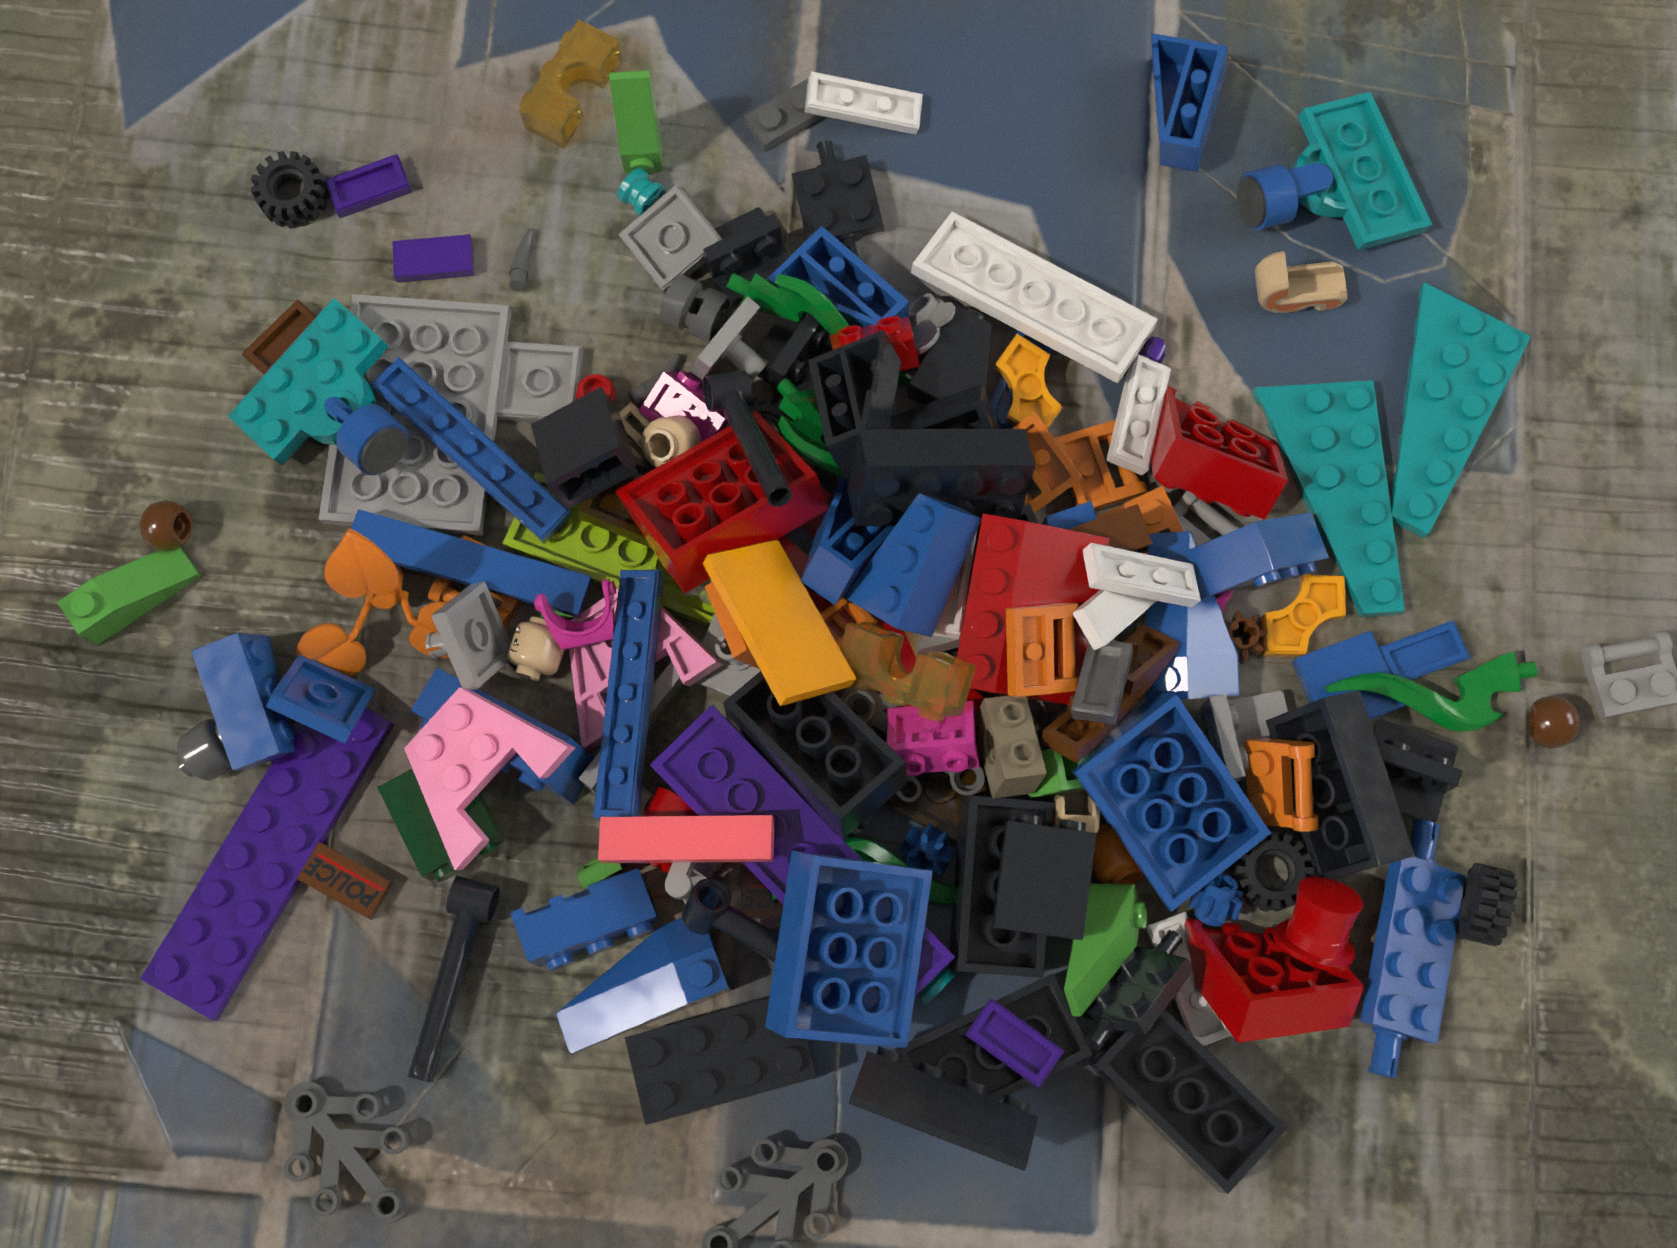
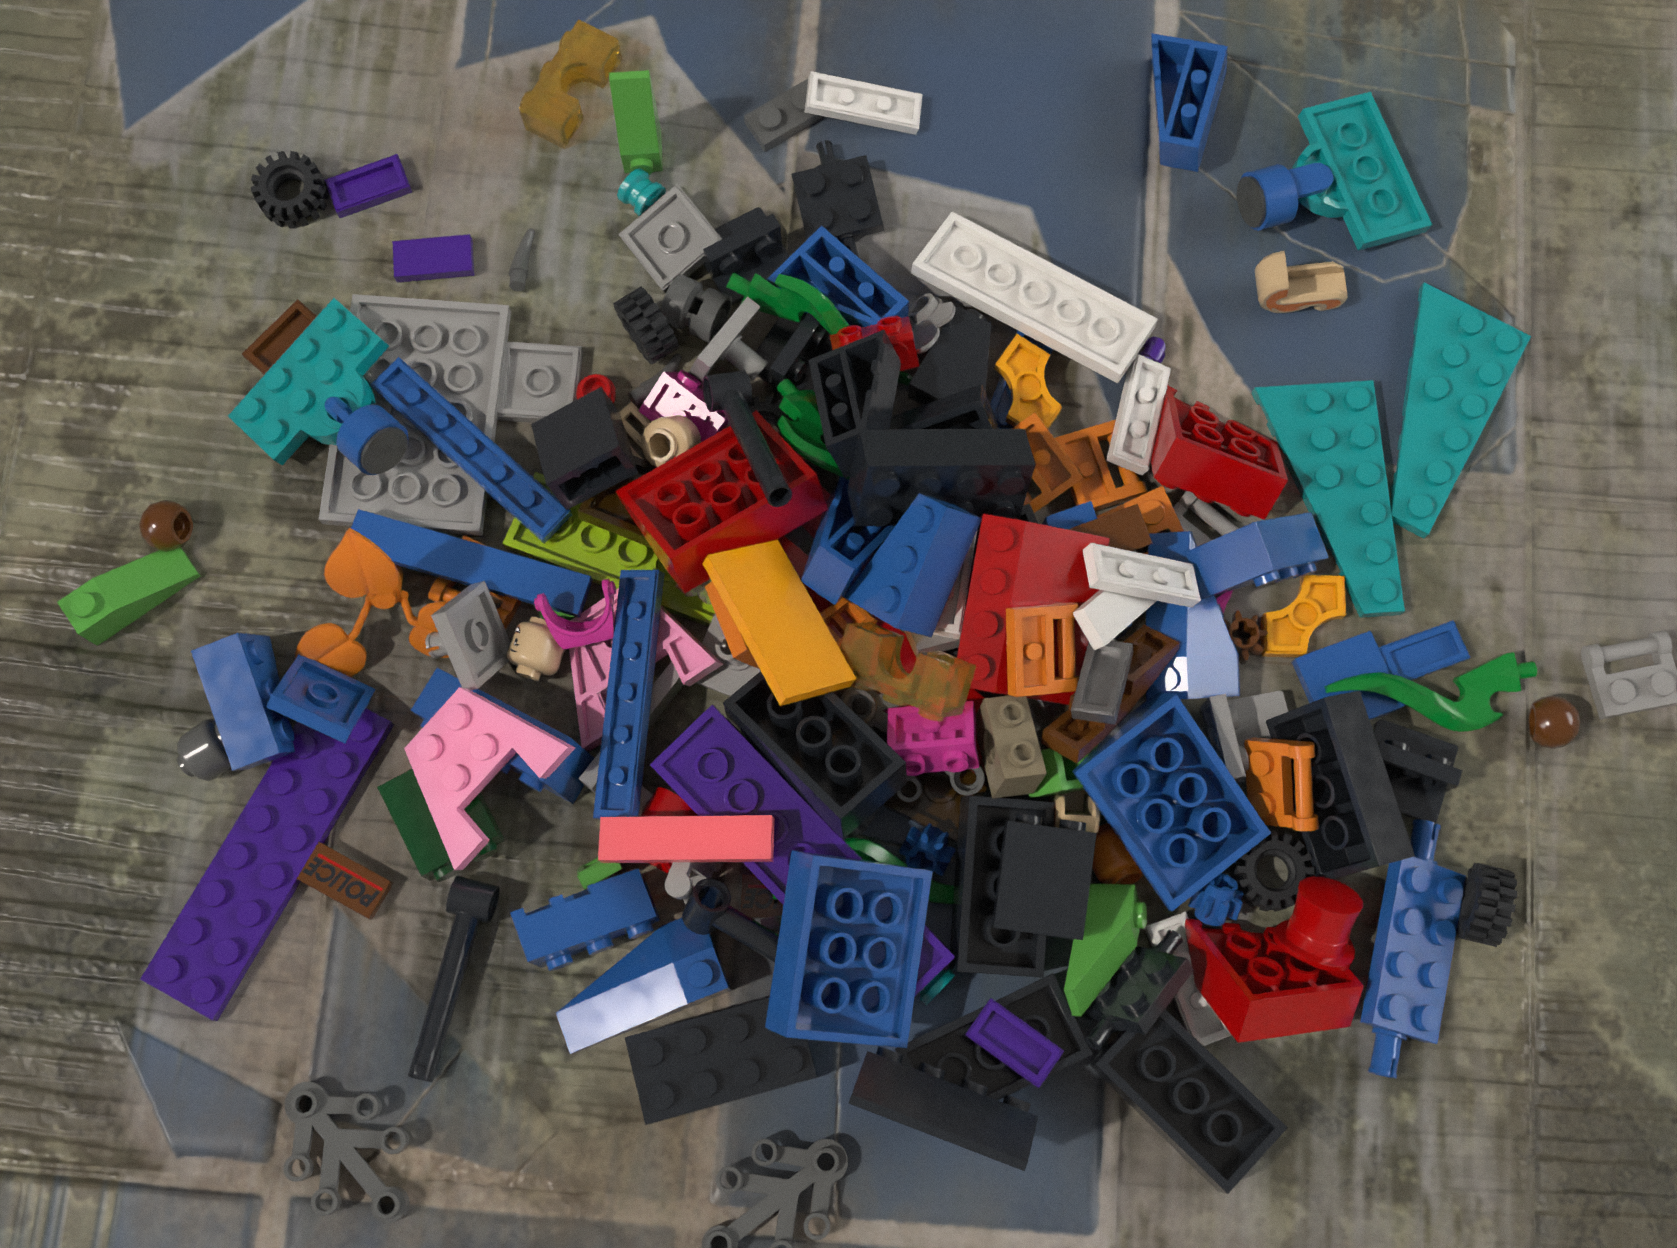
none -> black tyre [613,286,679,365]

